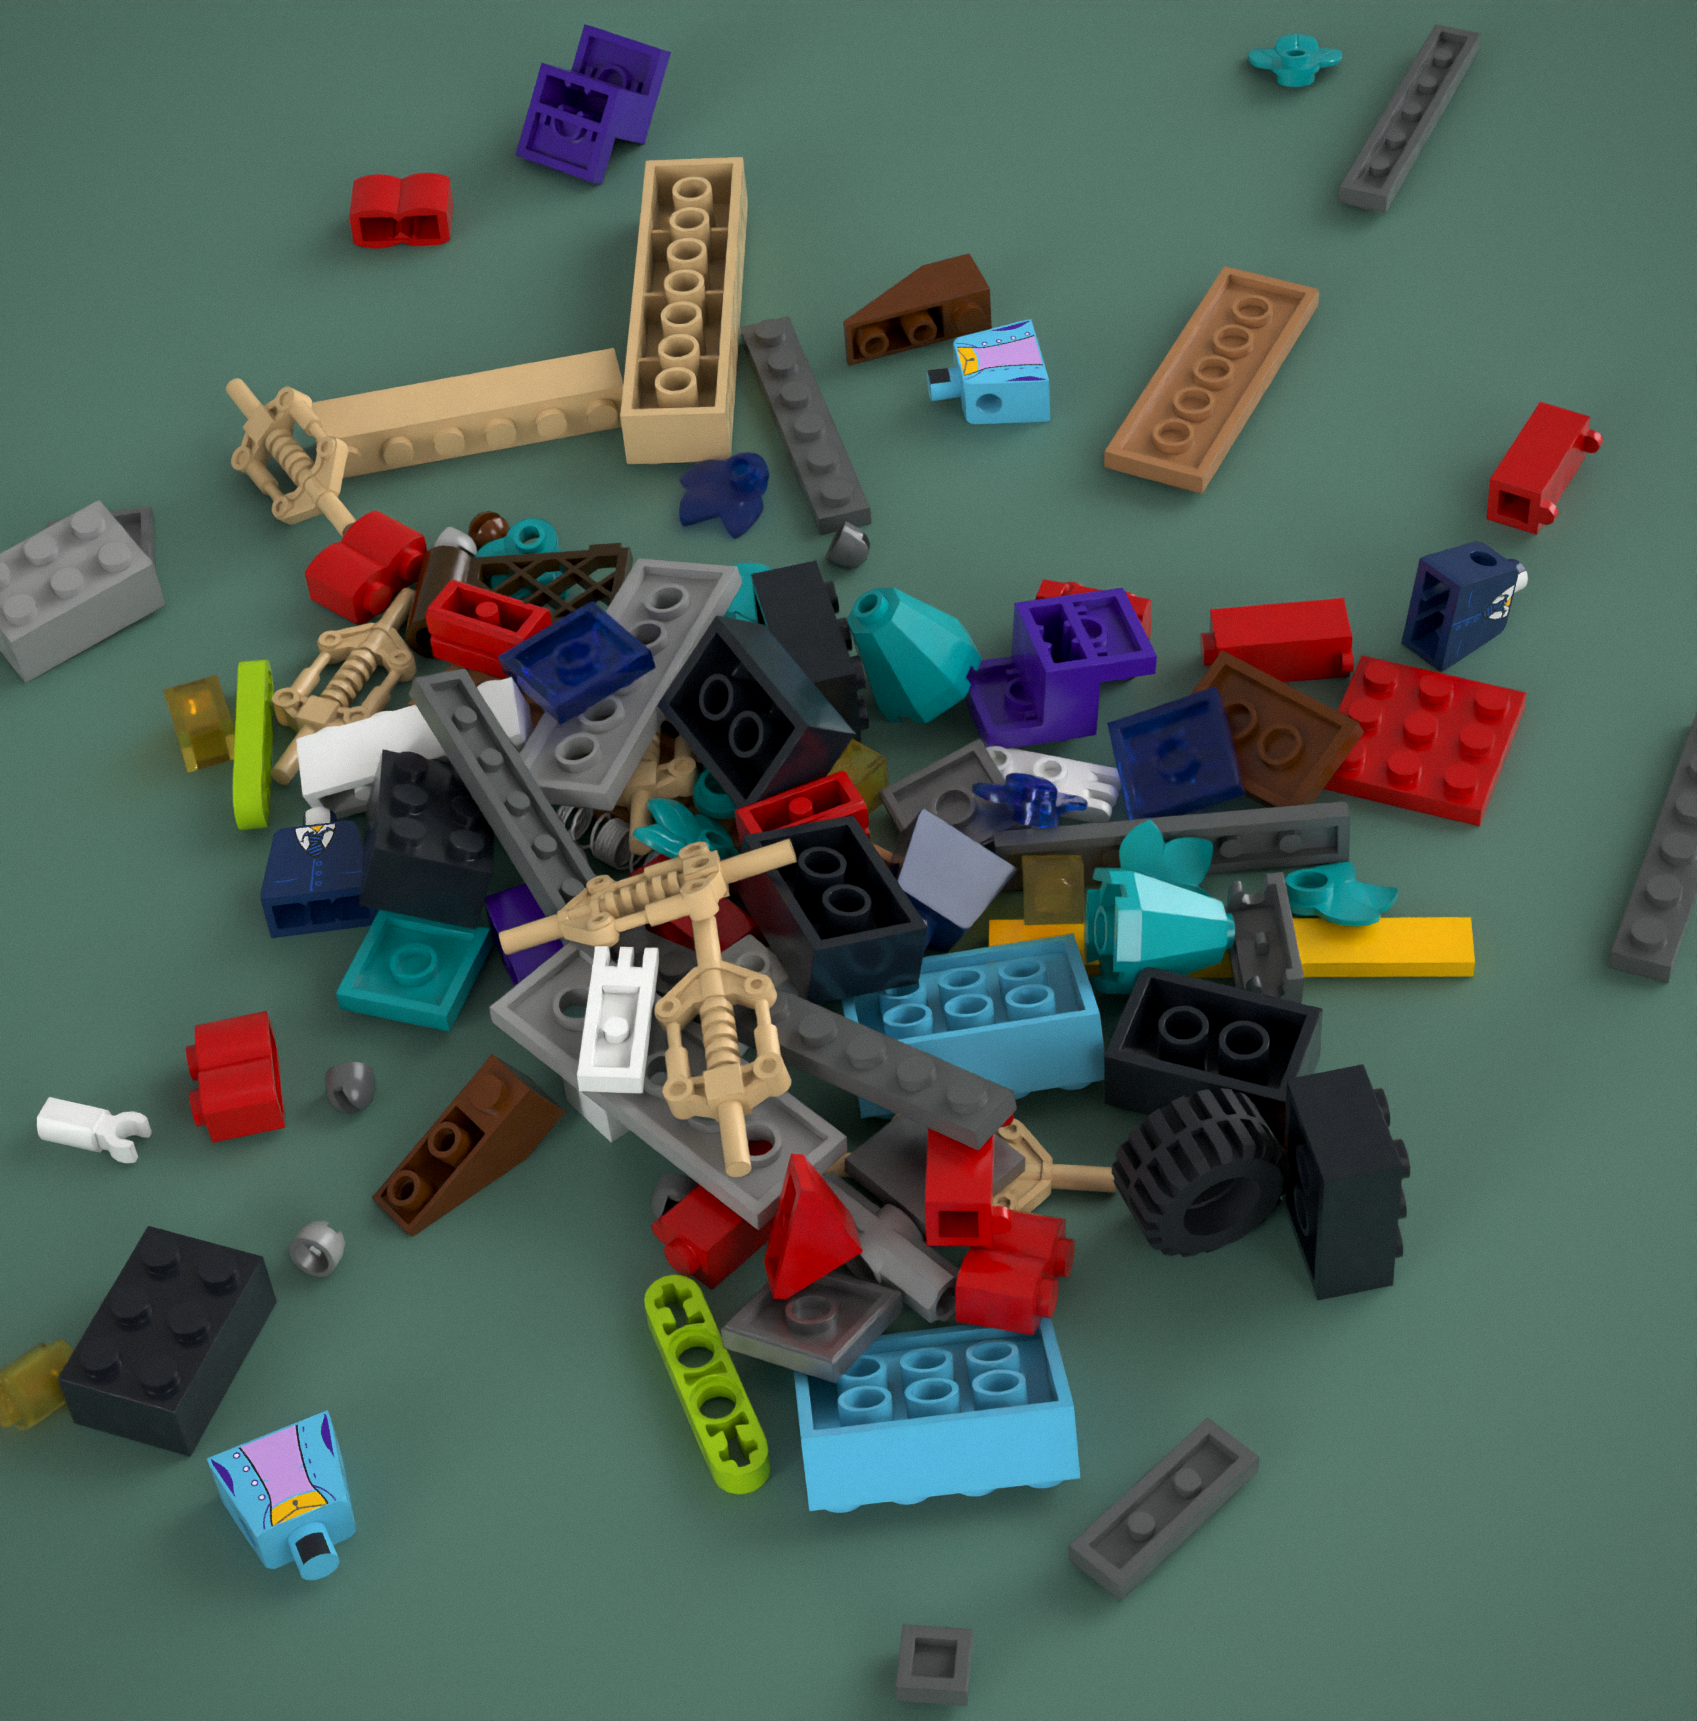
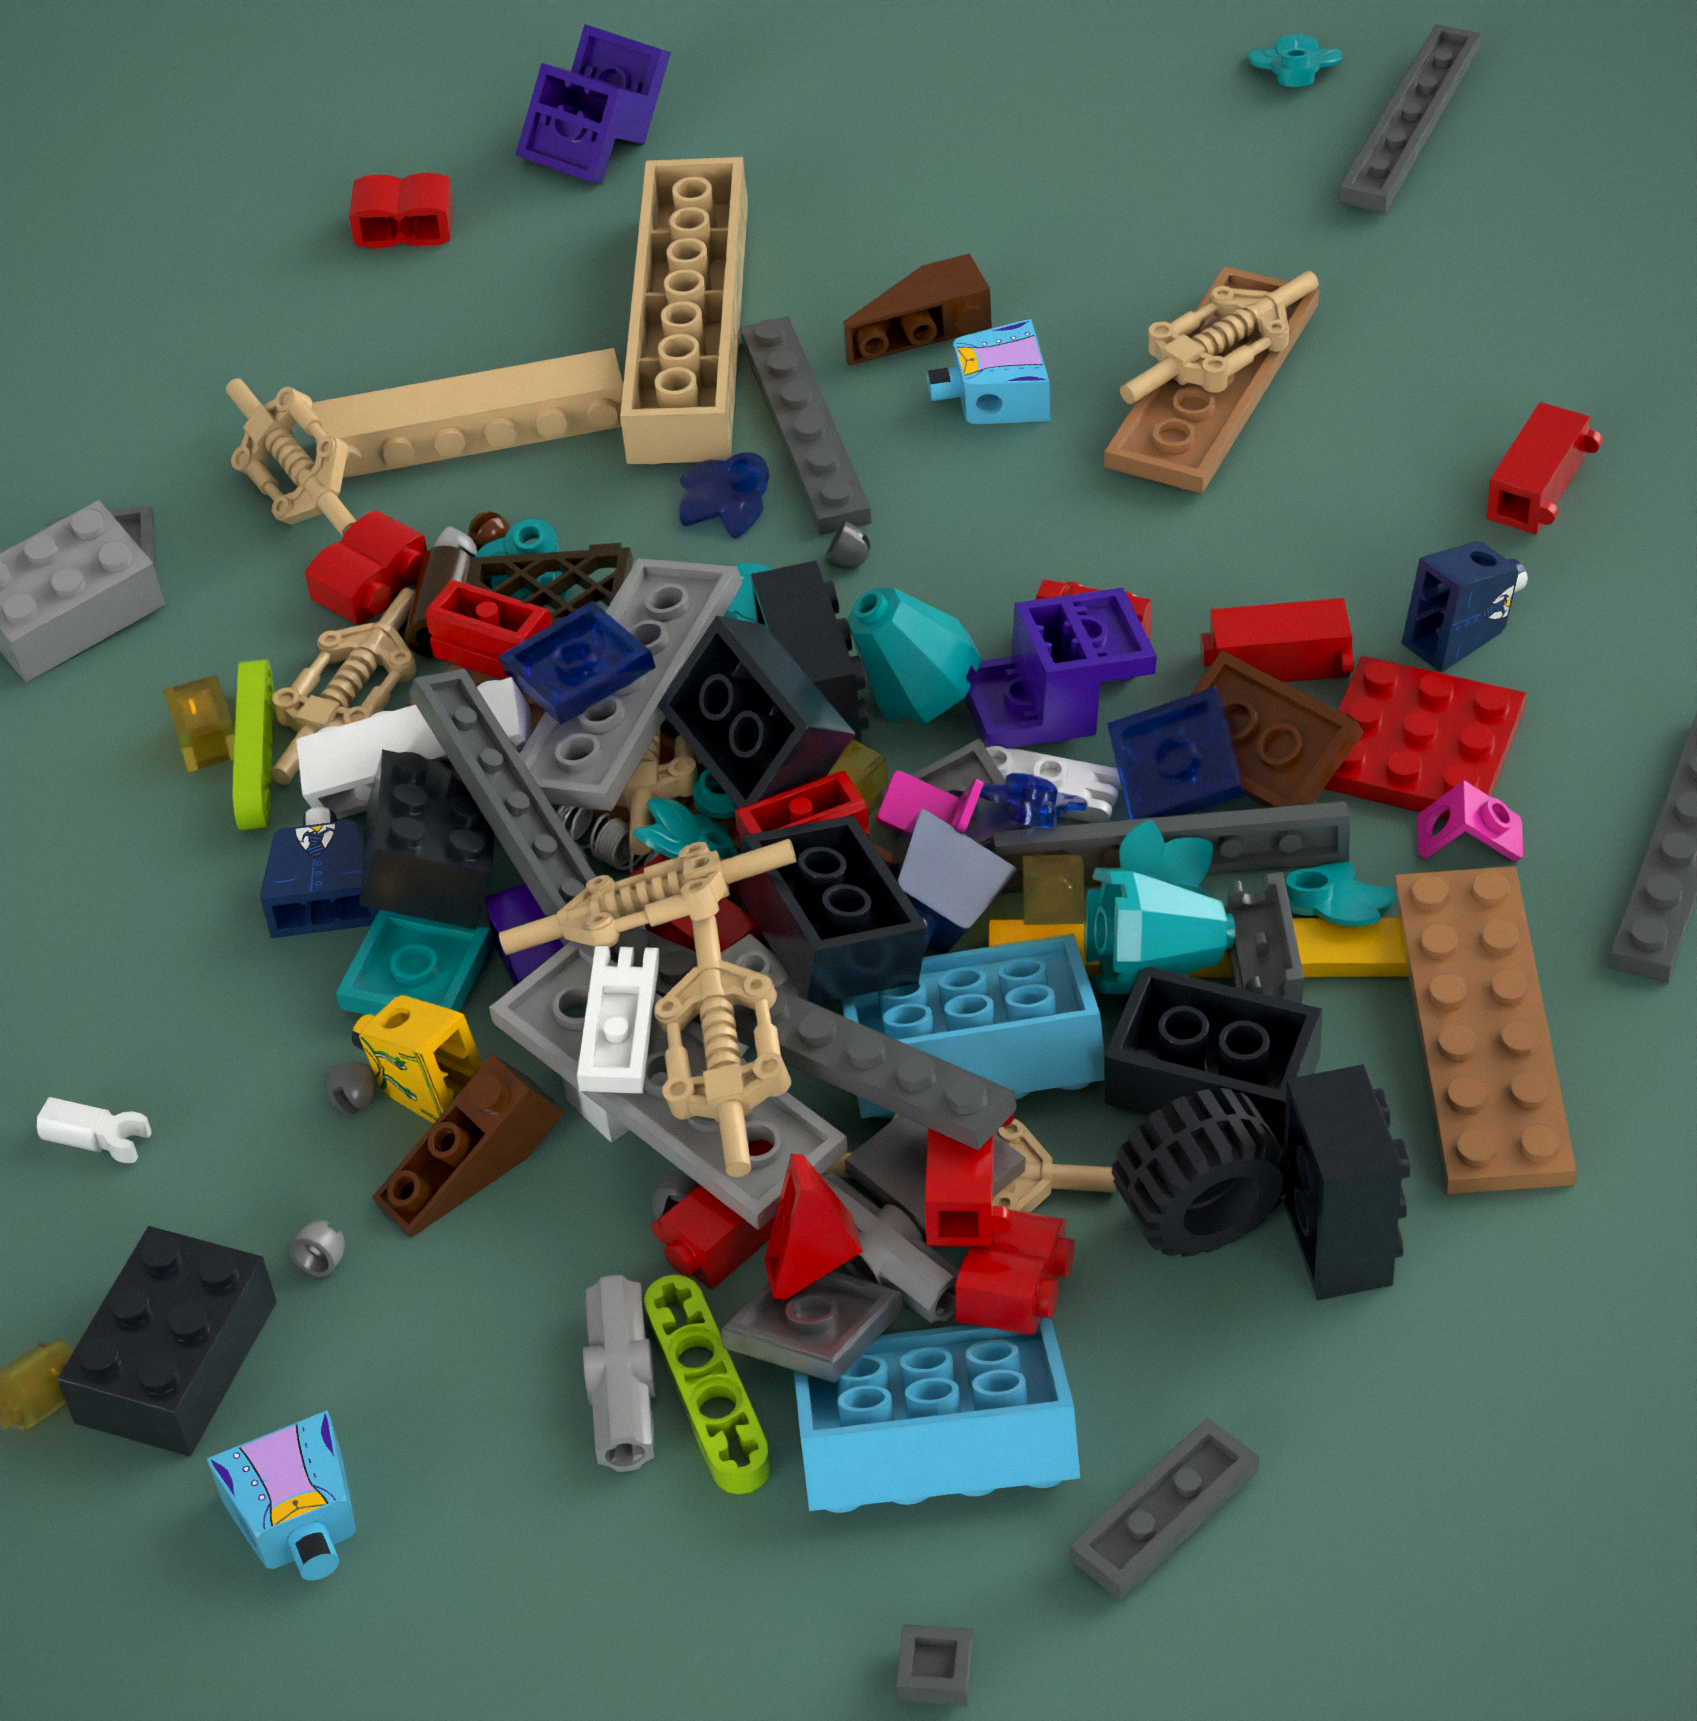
red brick [185,1011,286,1143] -> none
none -> yellow torso [352,995,483,1124]
none -> light grey piece [583,1275,656,1472]
none -> dark pink bracket [876,770,984,833]
none -> tan bar [1120,271,1319,404]
none -> medium nougat plate [1394,866,1577,1194]
none -> dark pink bracket [1417,780,1523,862]

